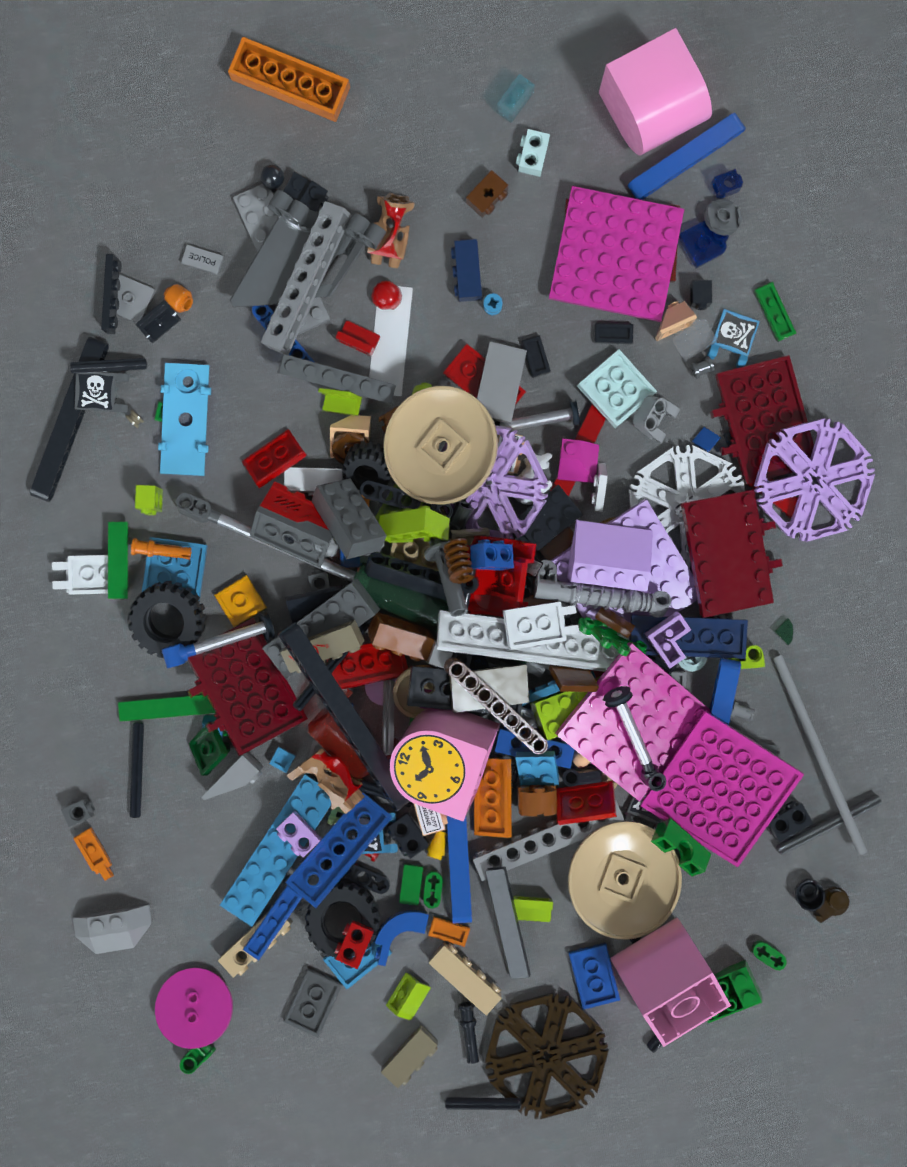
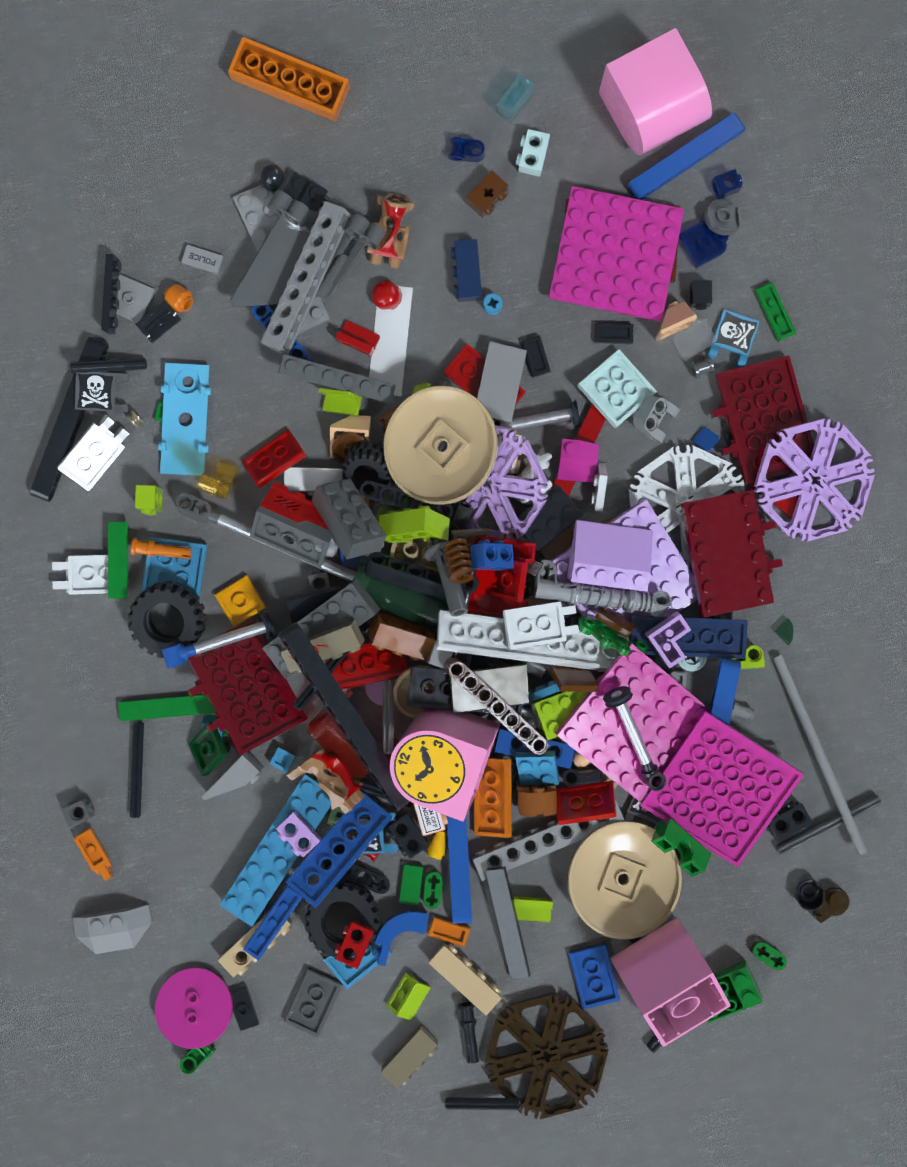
none -> white tile [57,414,129,491]
none -> clear yellow beam [197,460,239,500]
none -> black plate [231,987,260,1031]
none -> clear blue piece [448,137,485,163]

